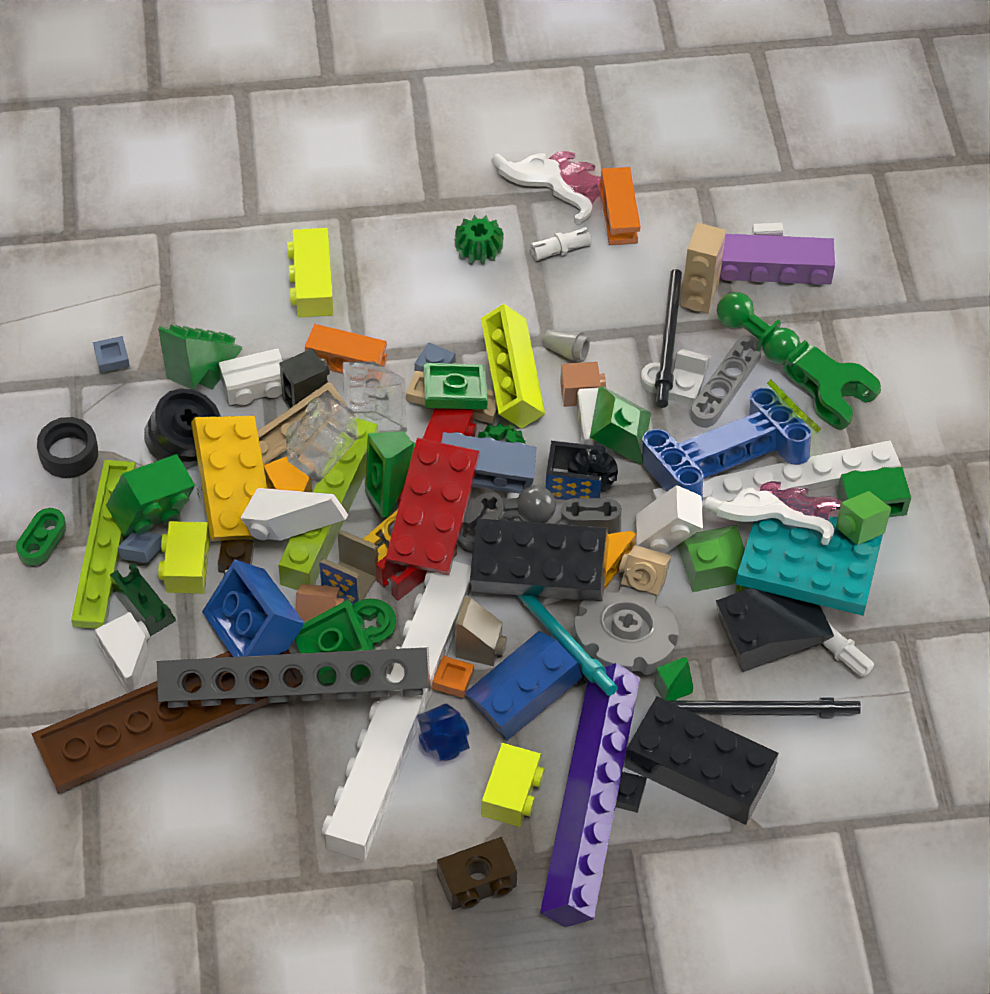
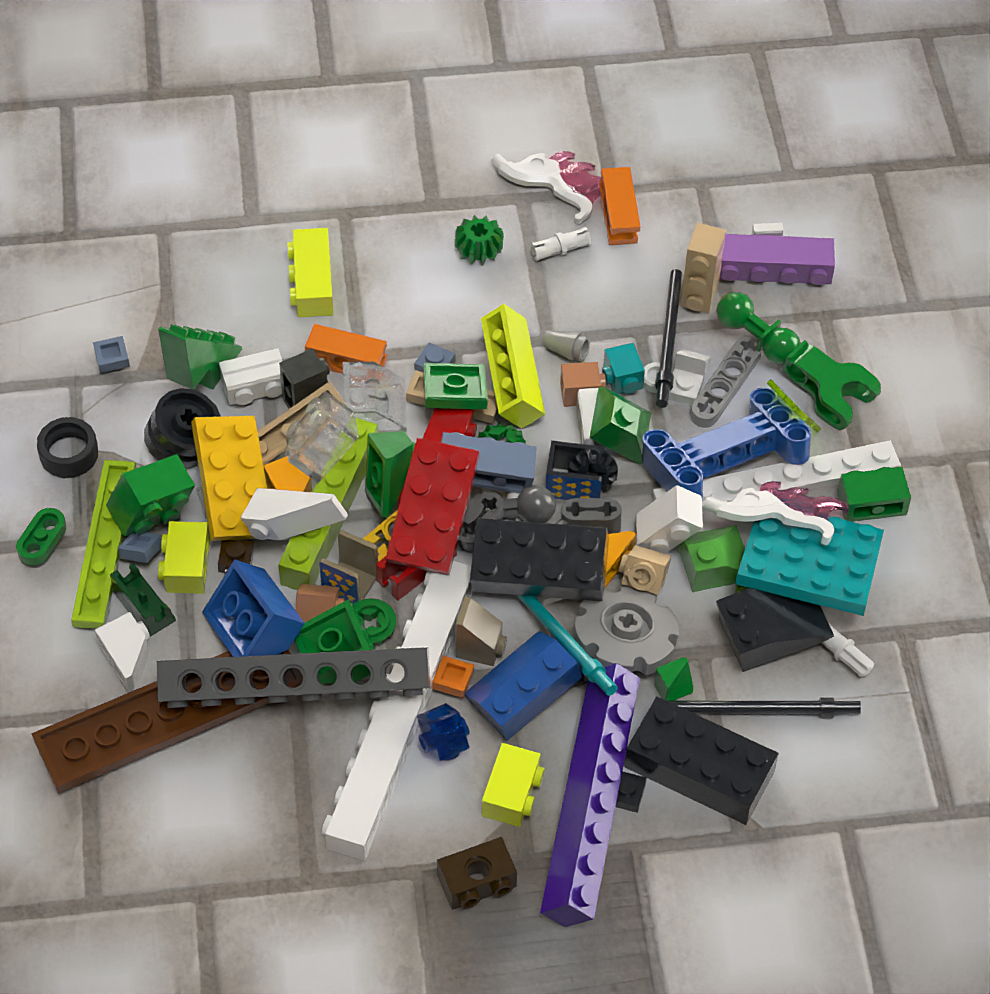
bright green brick [836,491,891,545] -> none
none -> teal brick [602,342,645,394]

